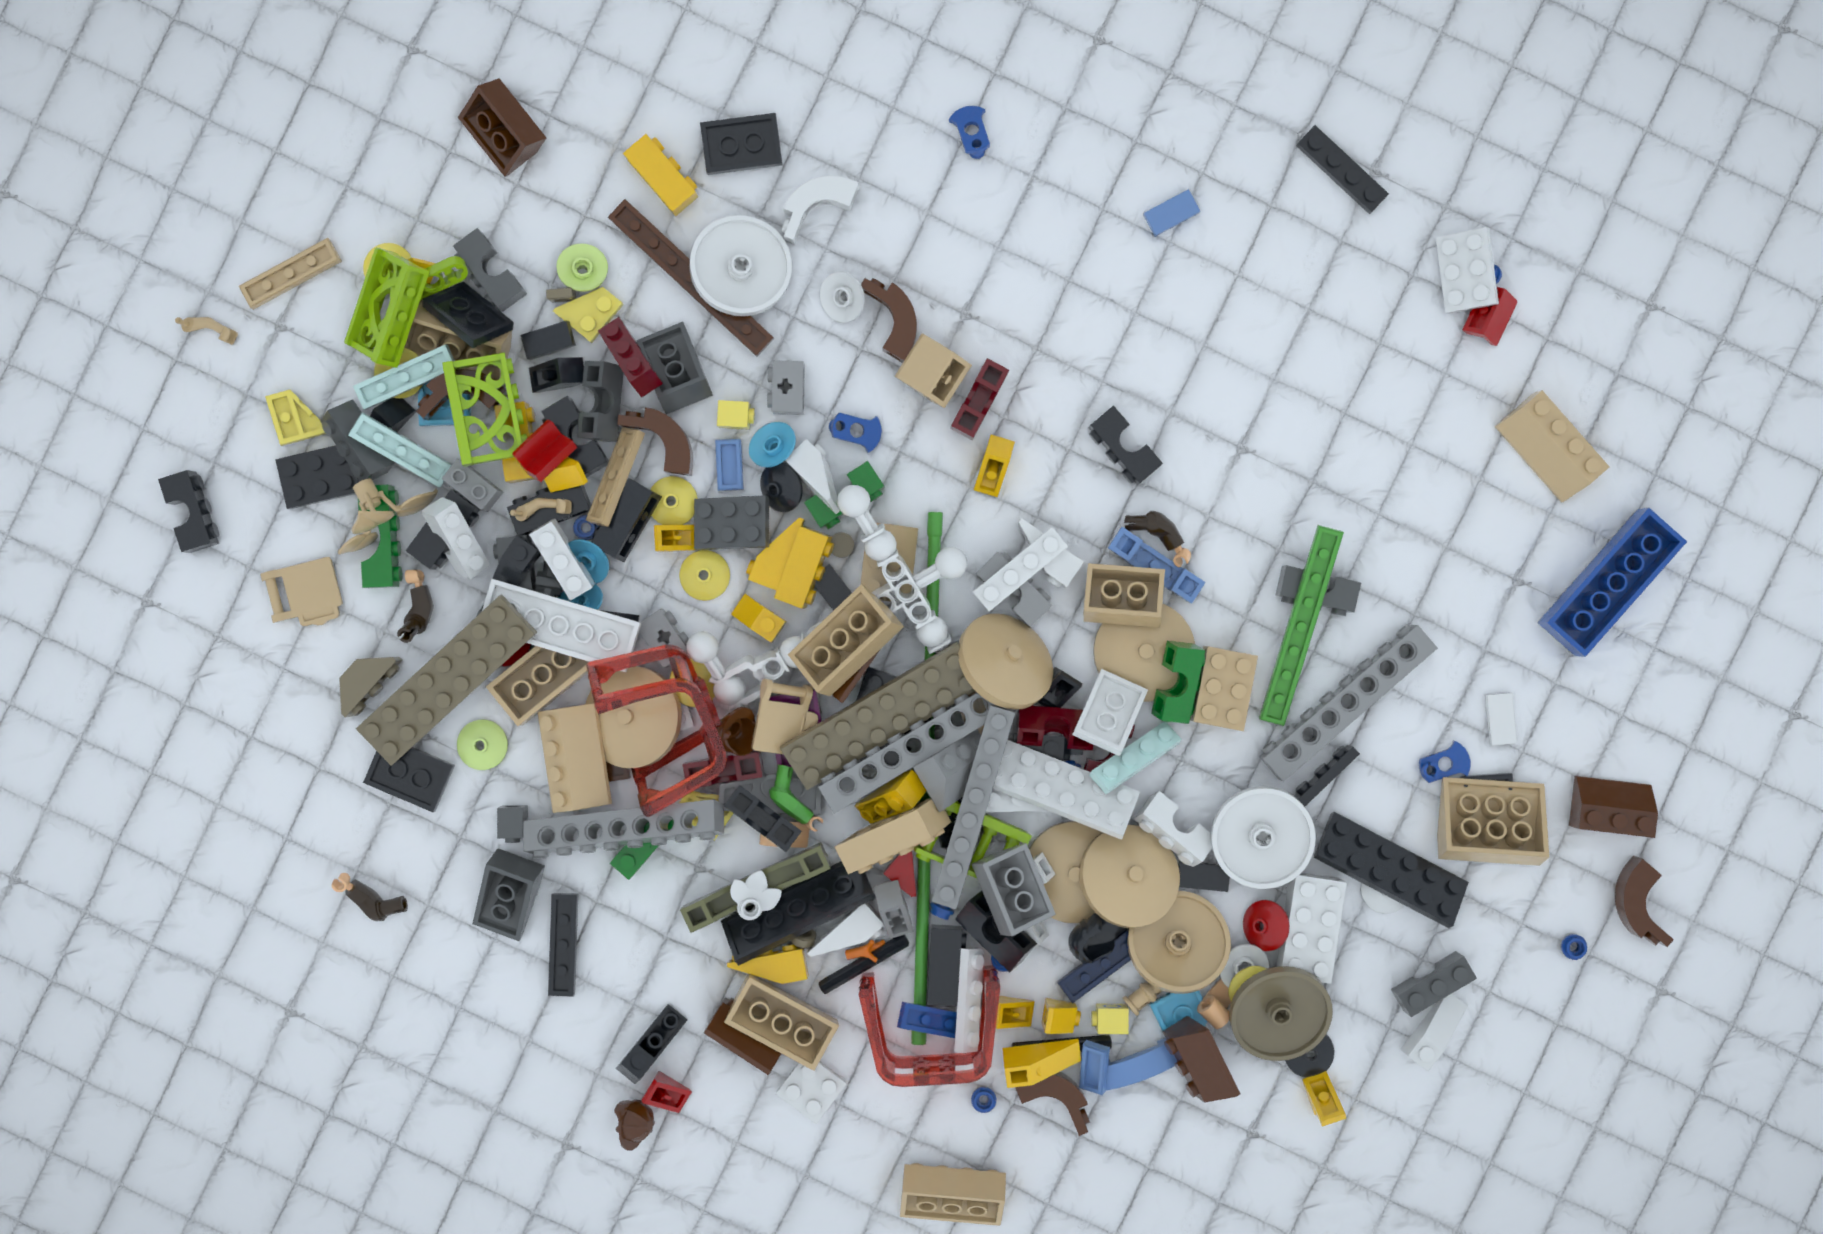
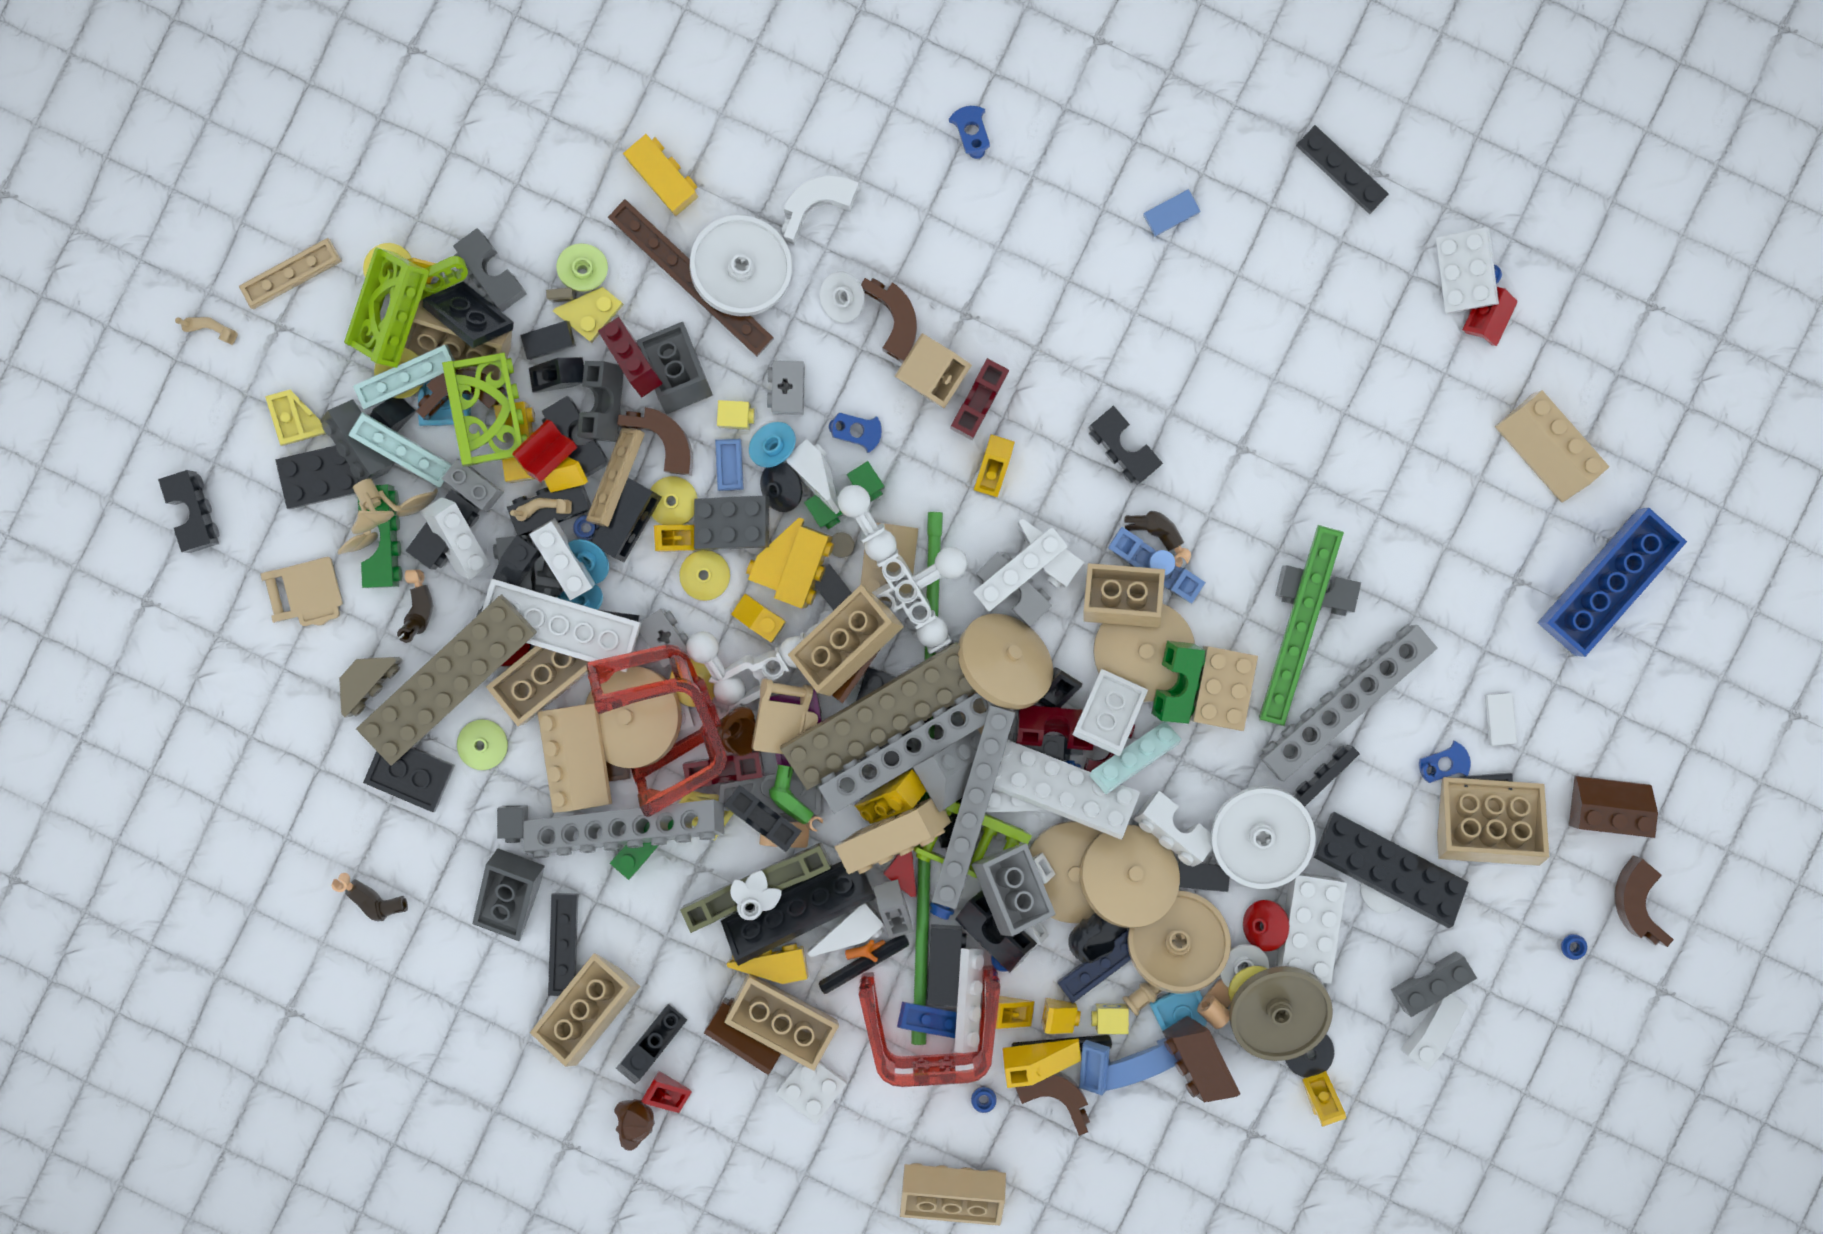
reddish brown slope [458,78,547,177] -> none
black plate [700,113,783,175] -> none
dark tan tile [790,929,816,948] -> none
none -> tan slope [530,953,641,1067]
none -> light blue tile [1148,550,1175,575]

